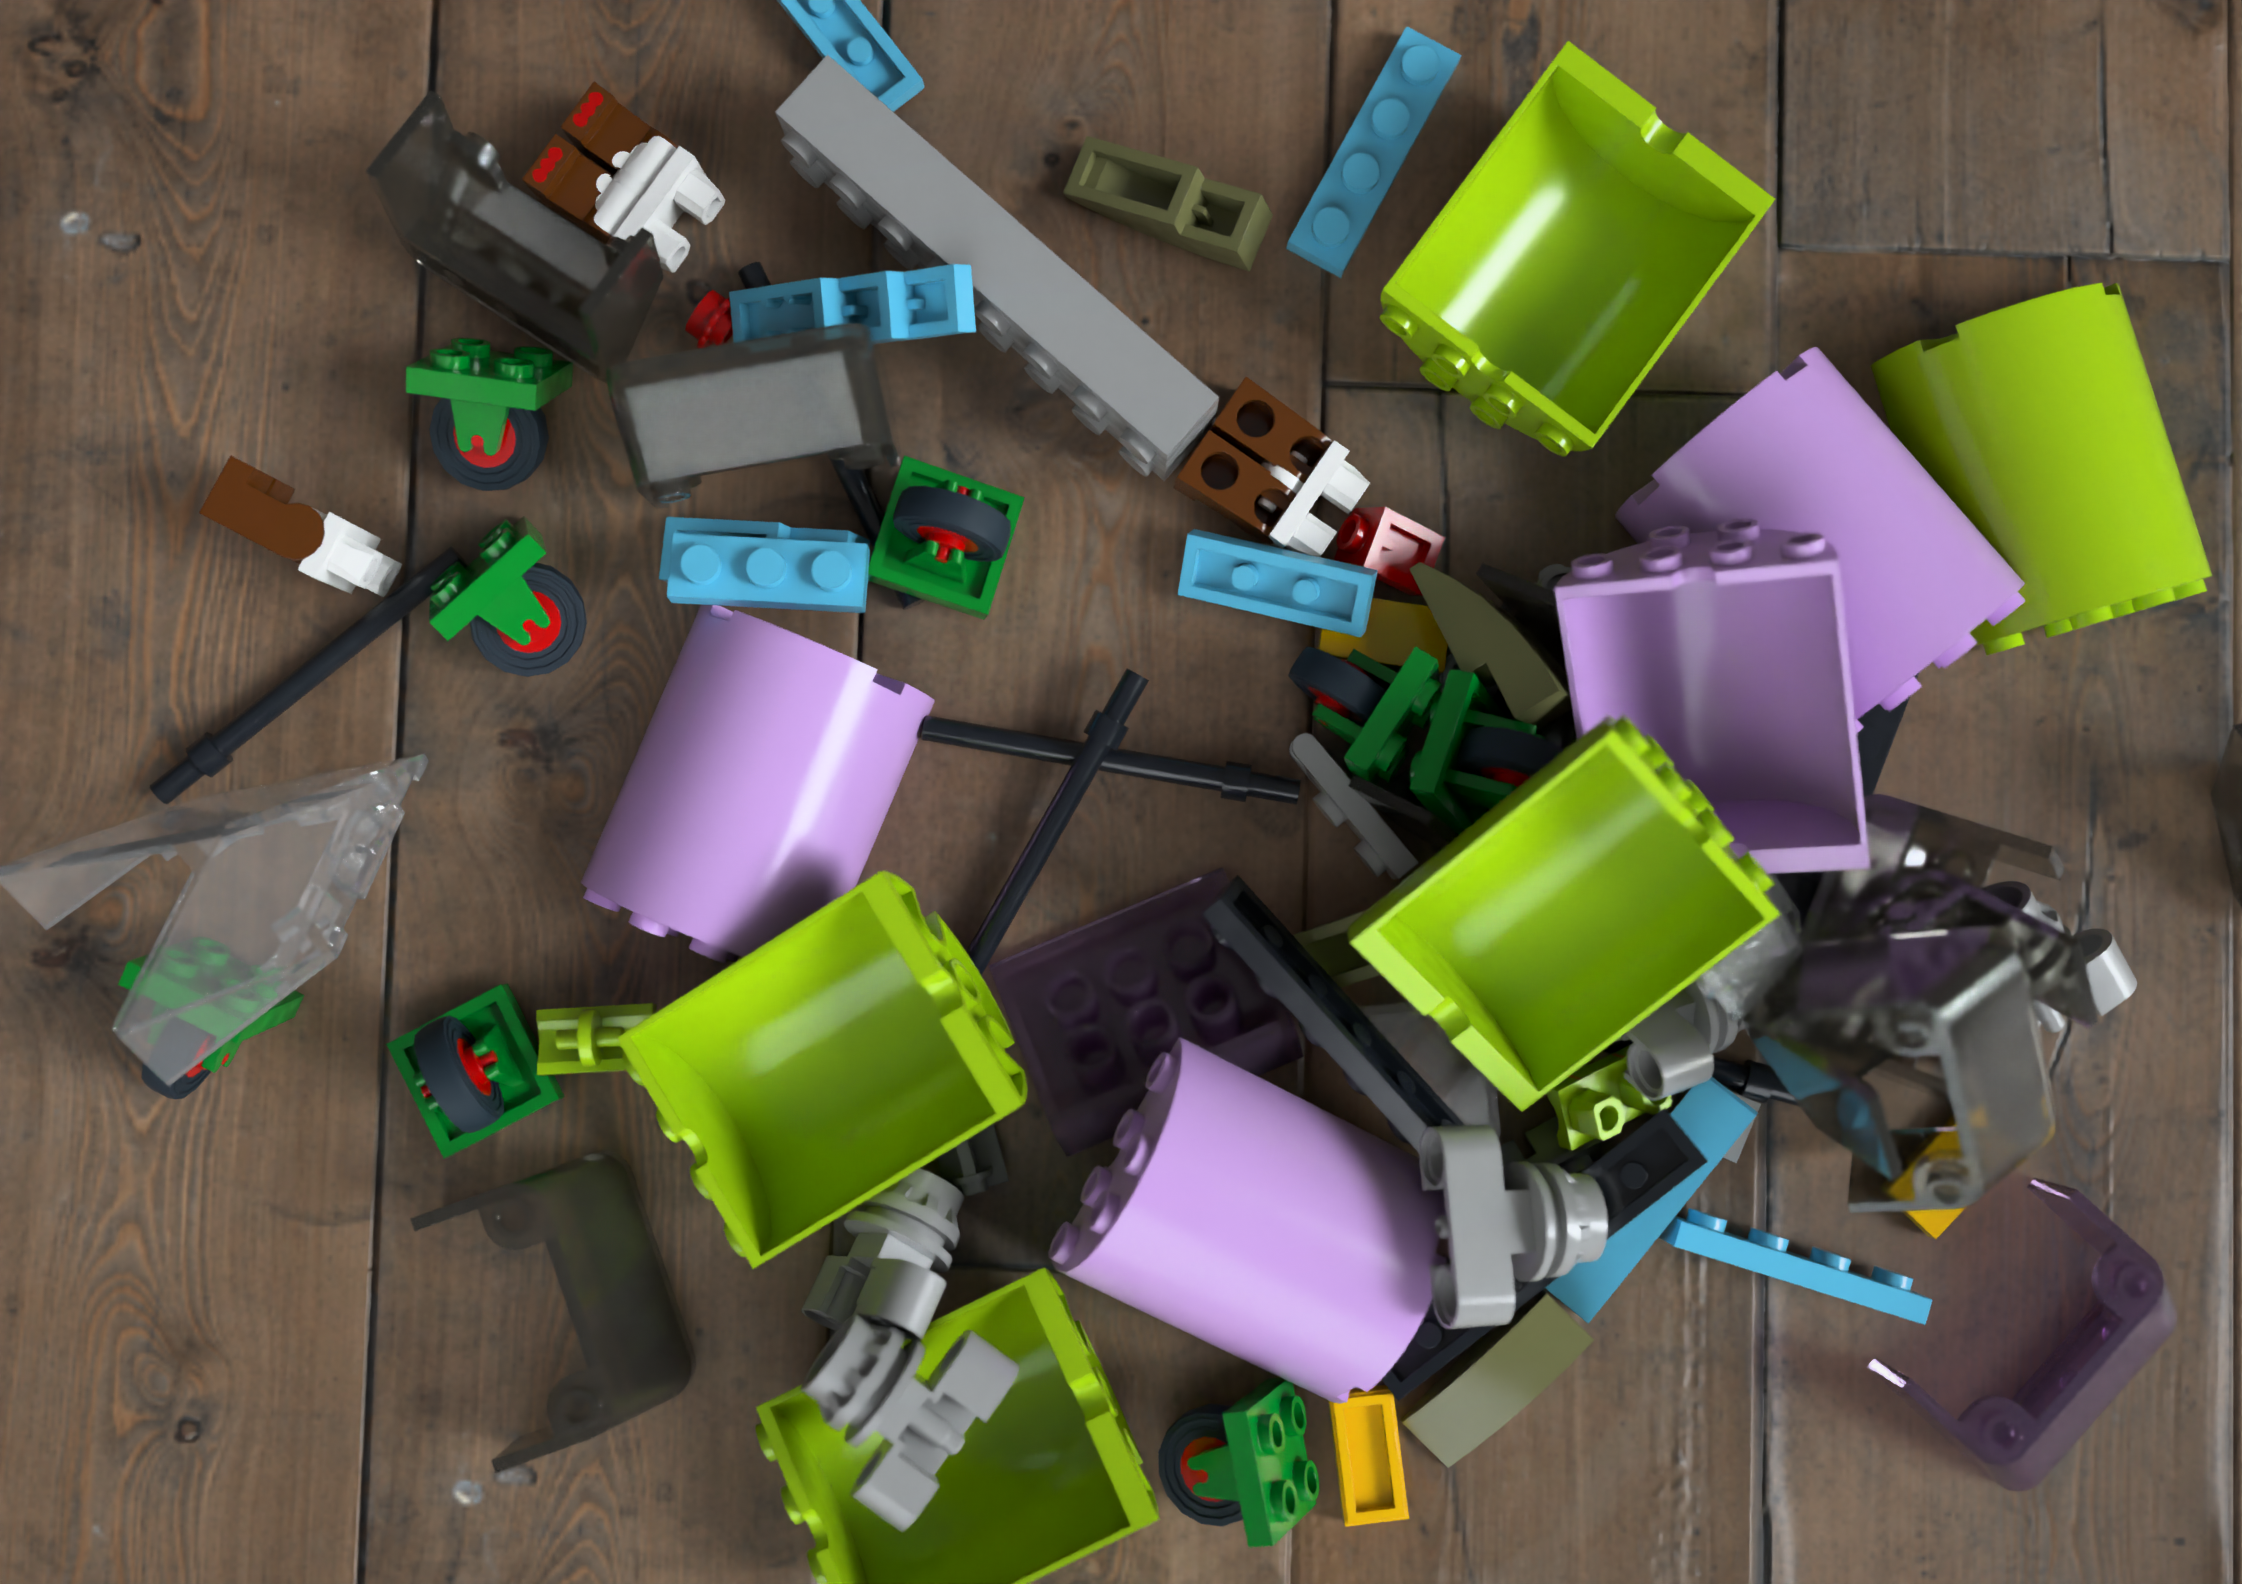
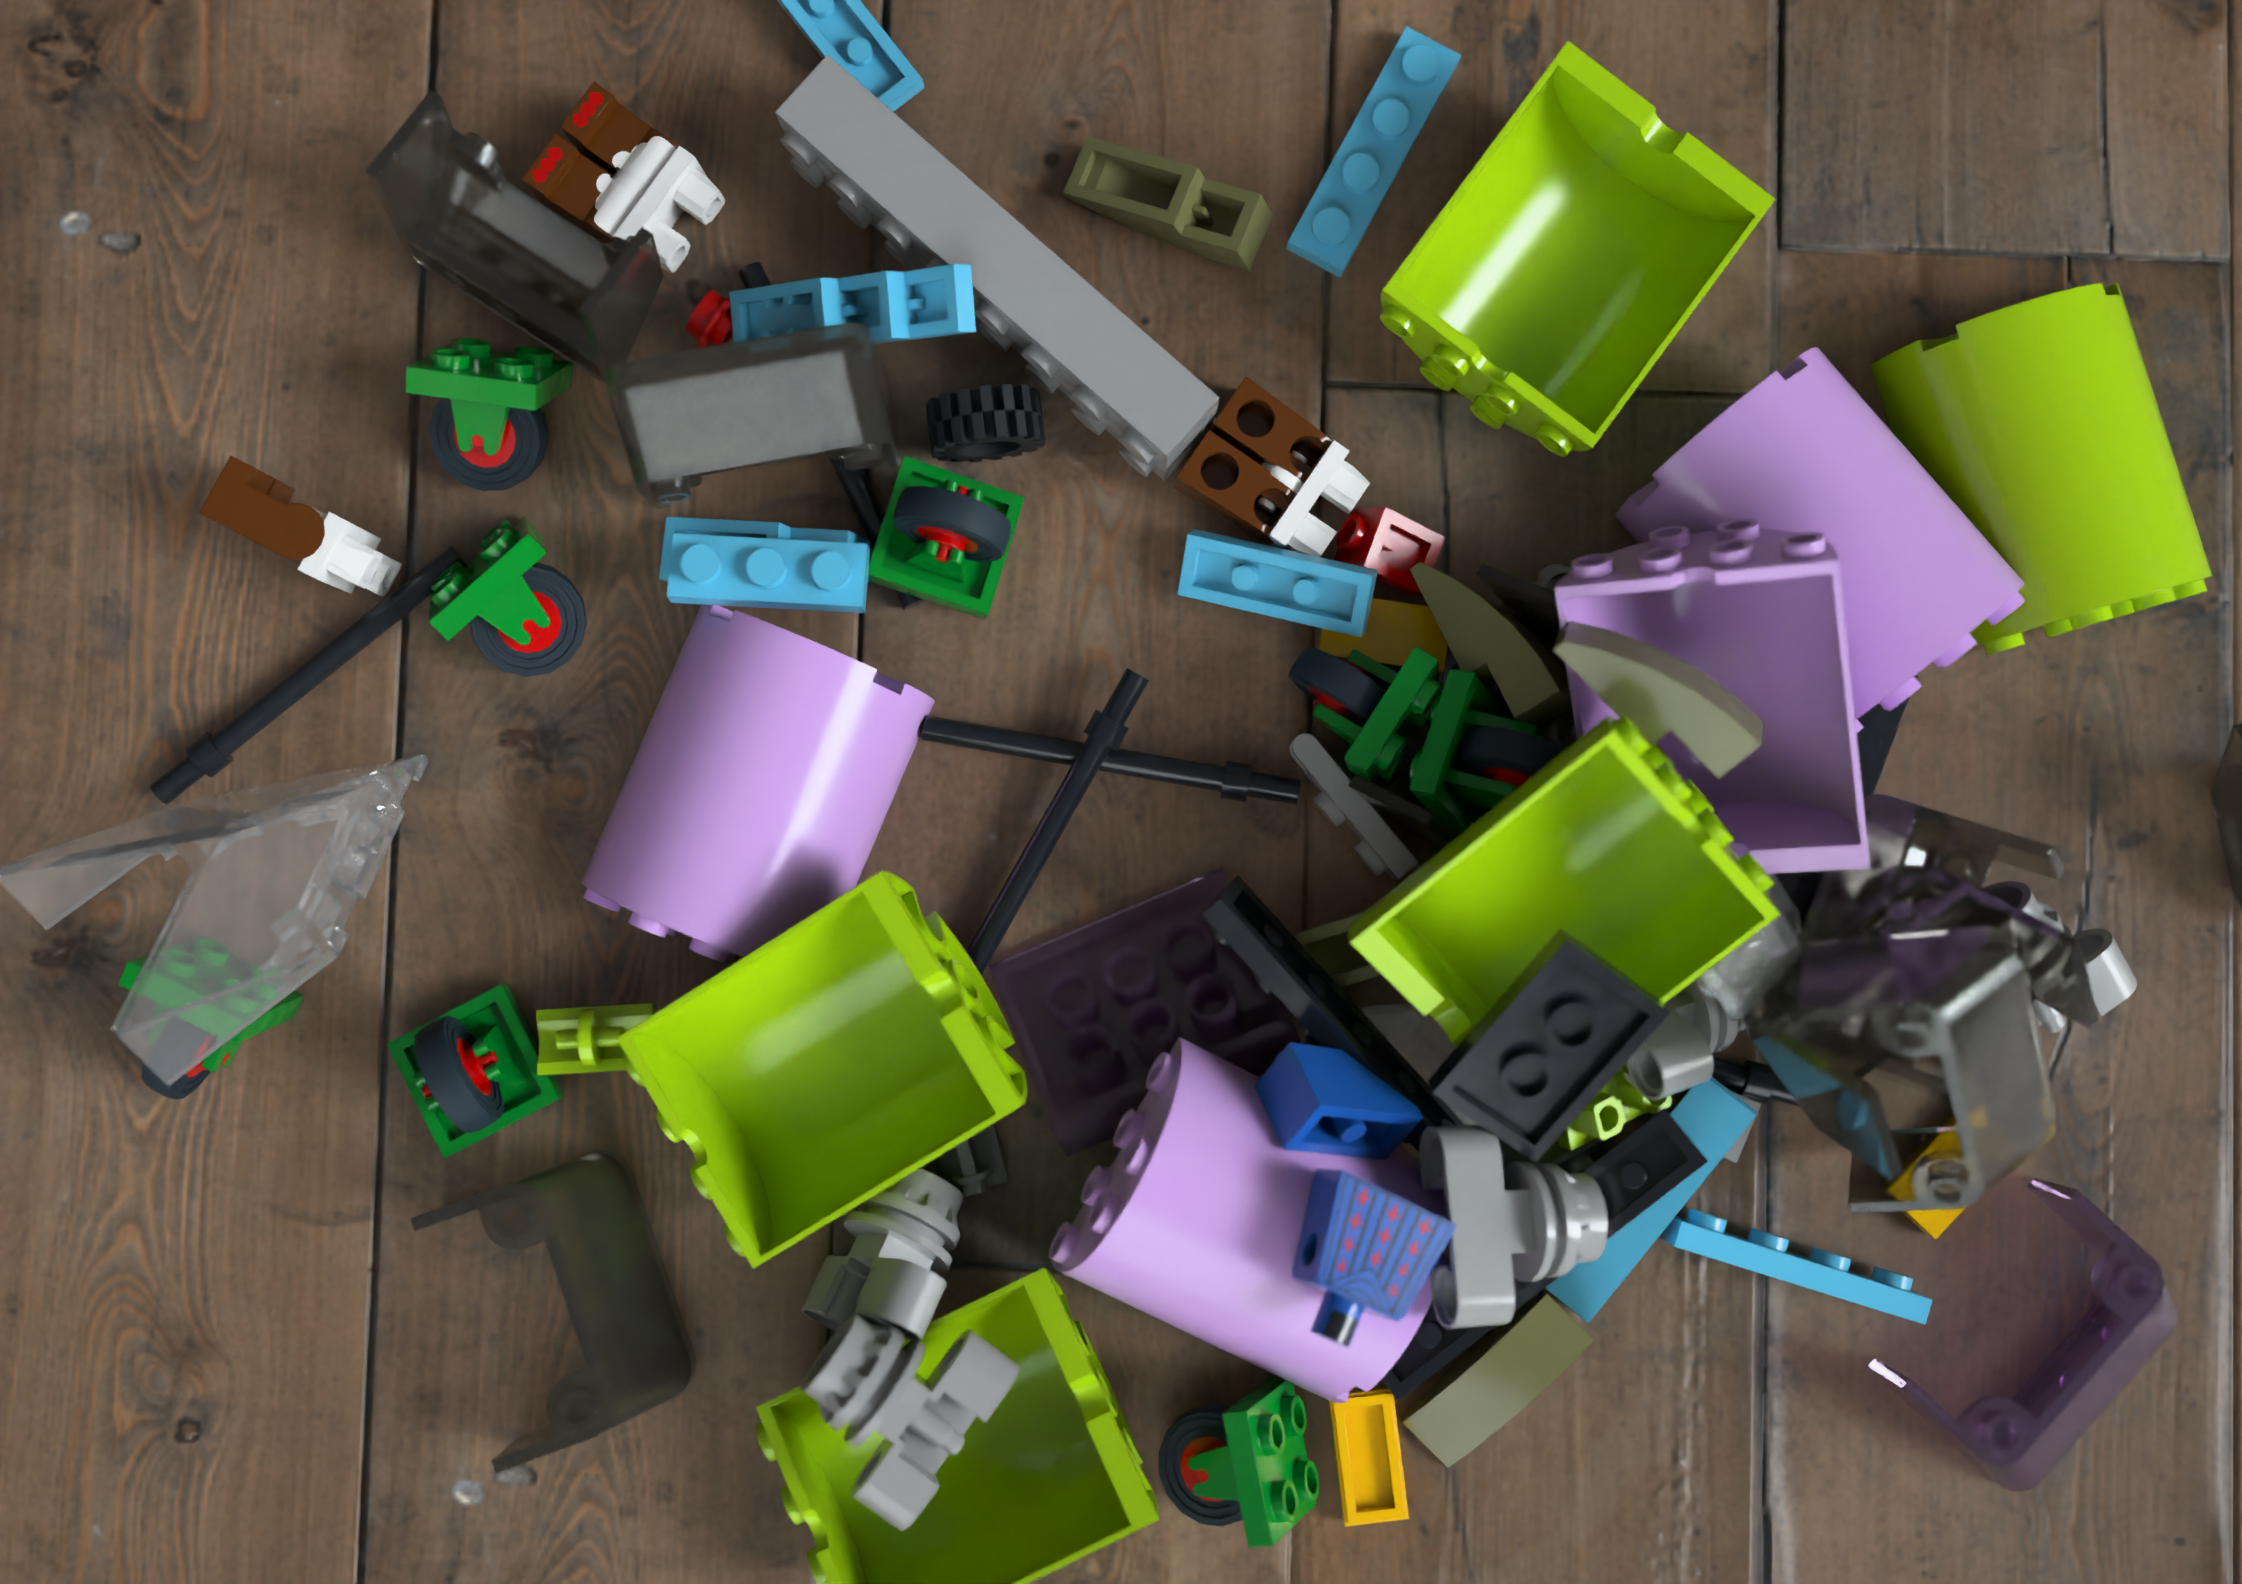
none -> black tyre [926,384,1046,463]
none -> blue slope [1255,1042,1423,1160]
none -> torso [1292,1168,1456,1348]
none -> black plate [1428,929,1670,1163]
none -> olive slope [1553,621,1764,779]

